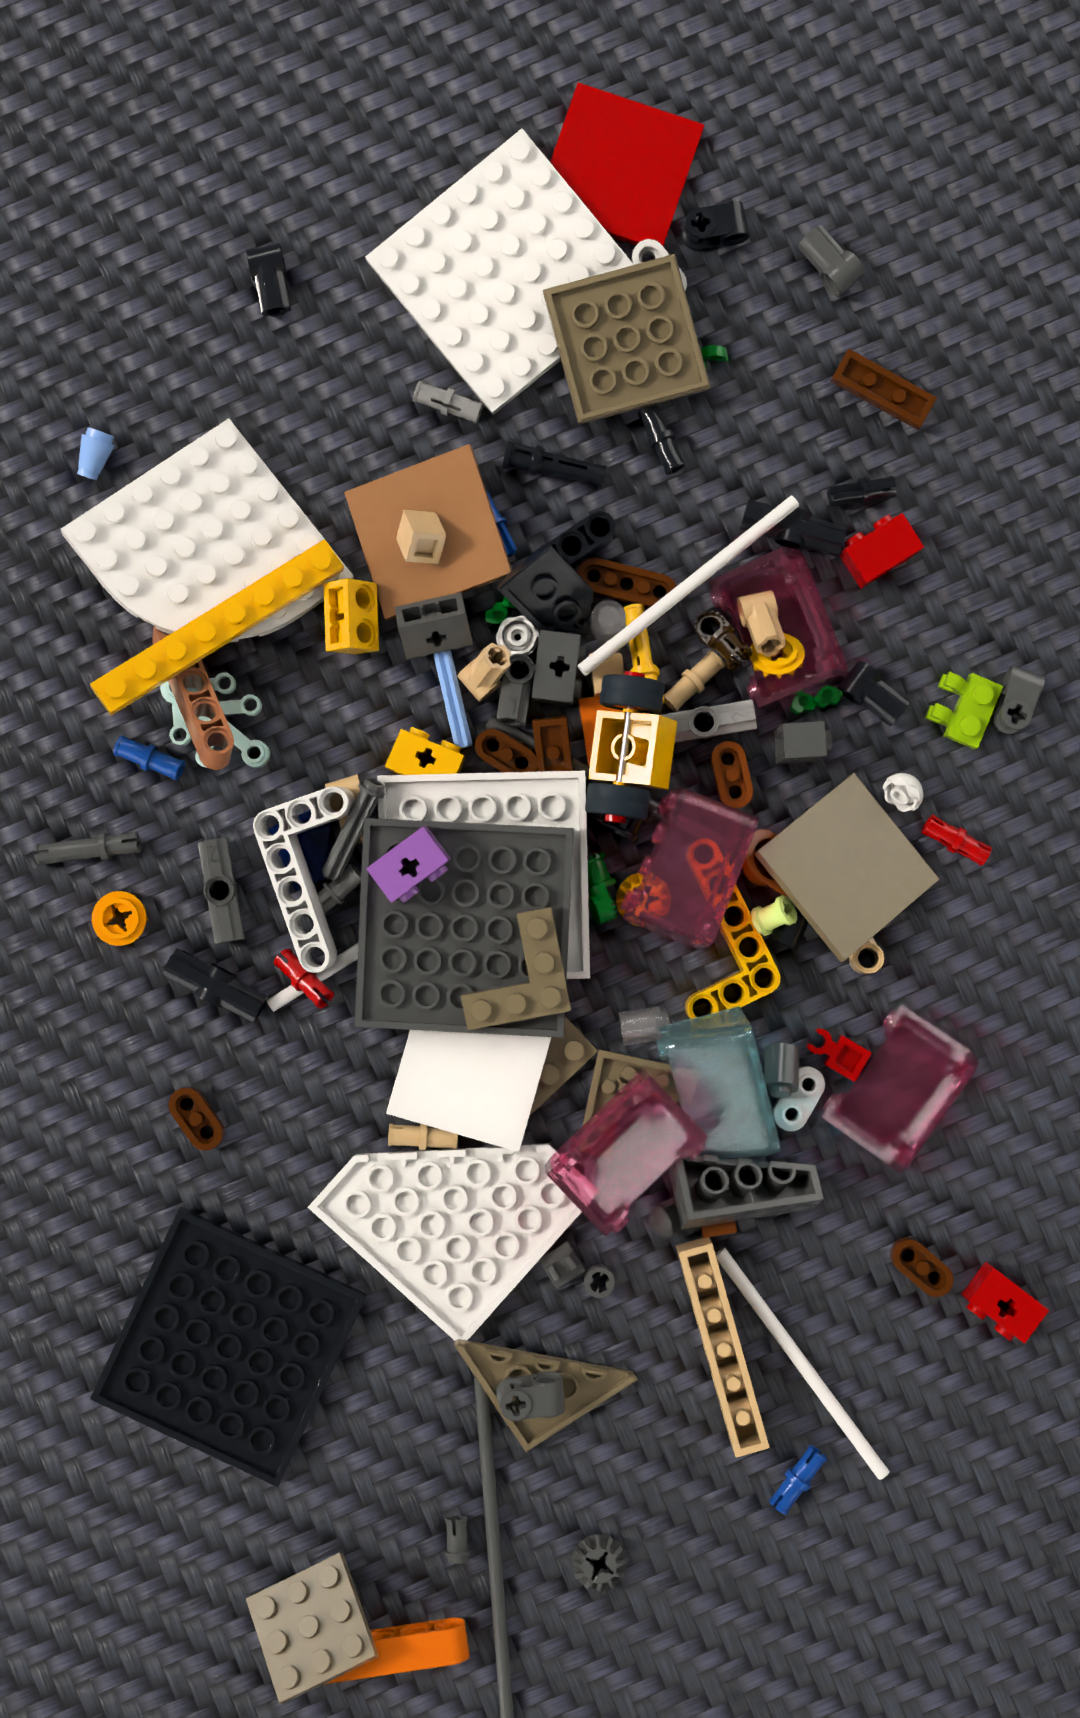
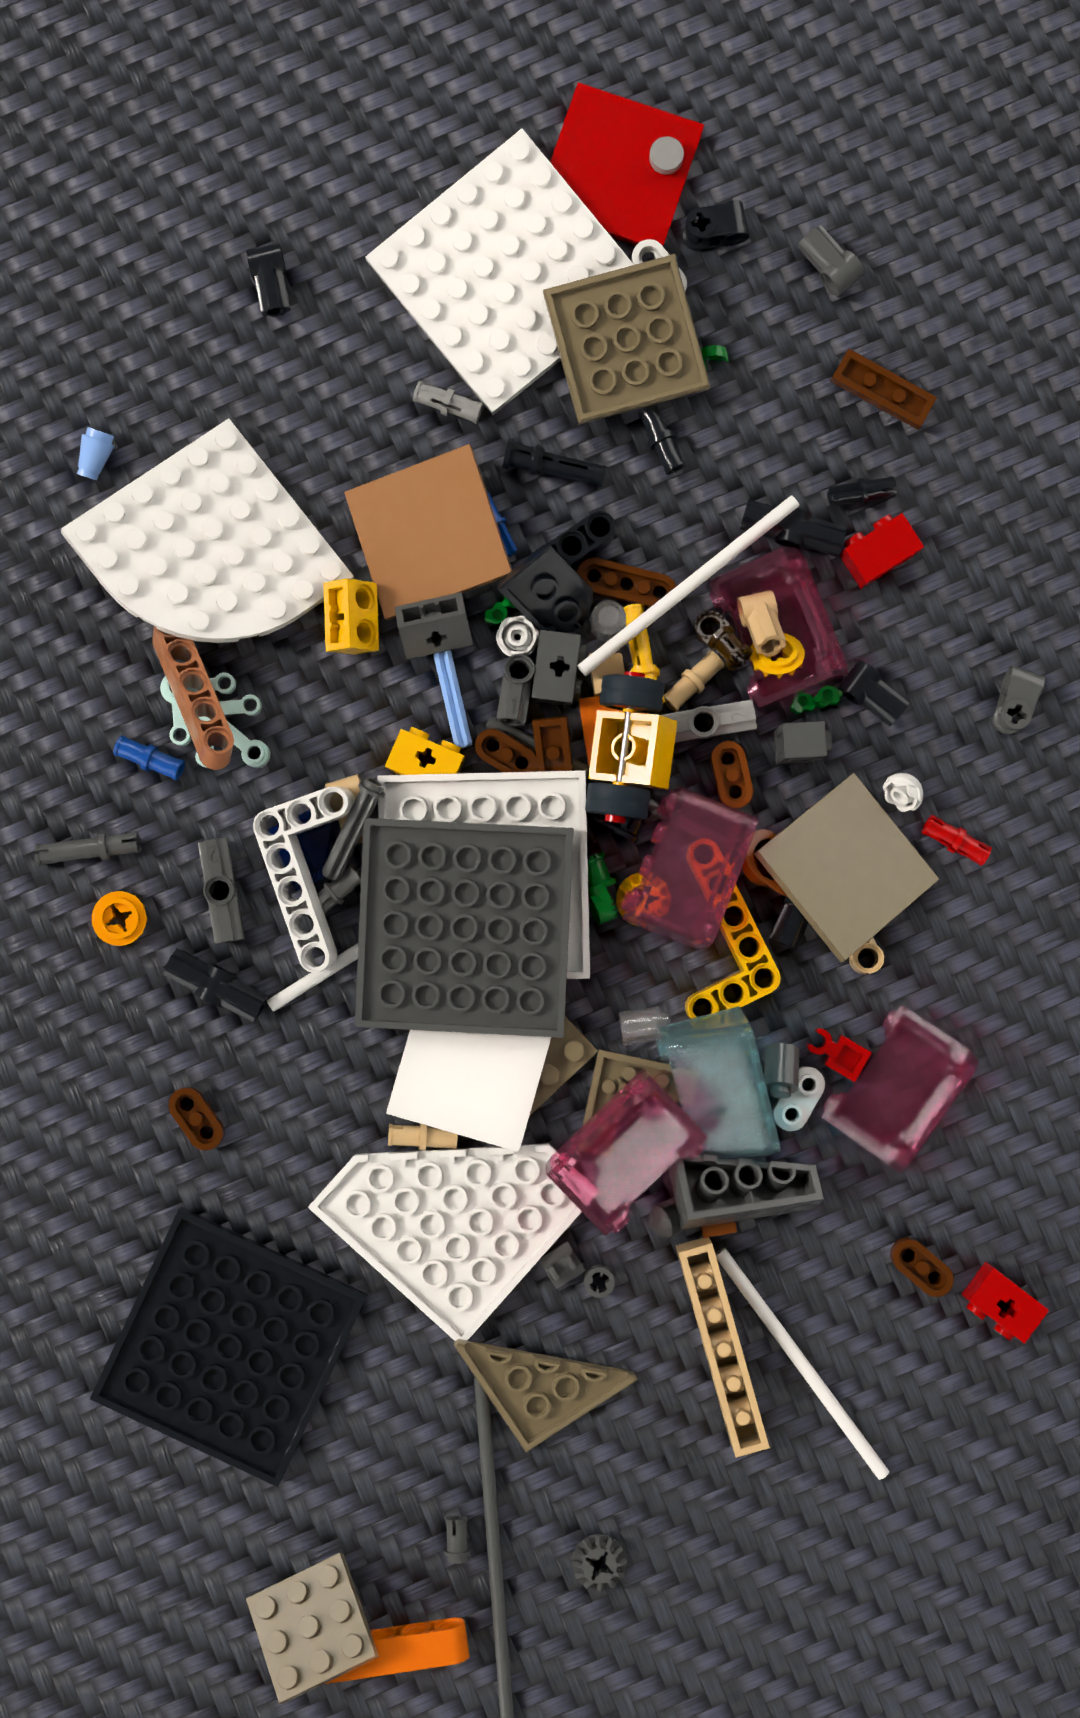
yellow plate [90,539,344,716] -> none
red pin [274,949,334,1009] -> none
medium lavender brick [366,826,451,903] -> none
tan panel [396,510,446,564] -> none
tan piece [457,643,511,702] -> none
dark tan plate [461,906,571,1030] -> none
dark grey piece [496,1371,565,1421] -> none
yellowish green bush [751,895,797,936] -> none
blue pin [769,1444,828,1515] -> none
lime plate [925,672,1003,749] -> none
none -> light grey tile [649,136,684,175]

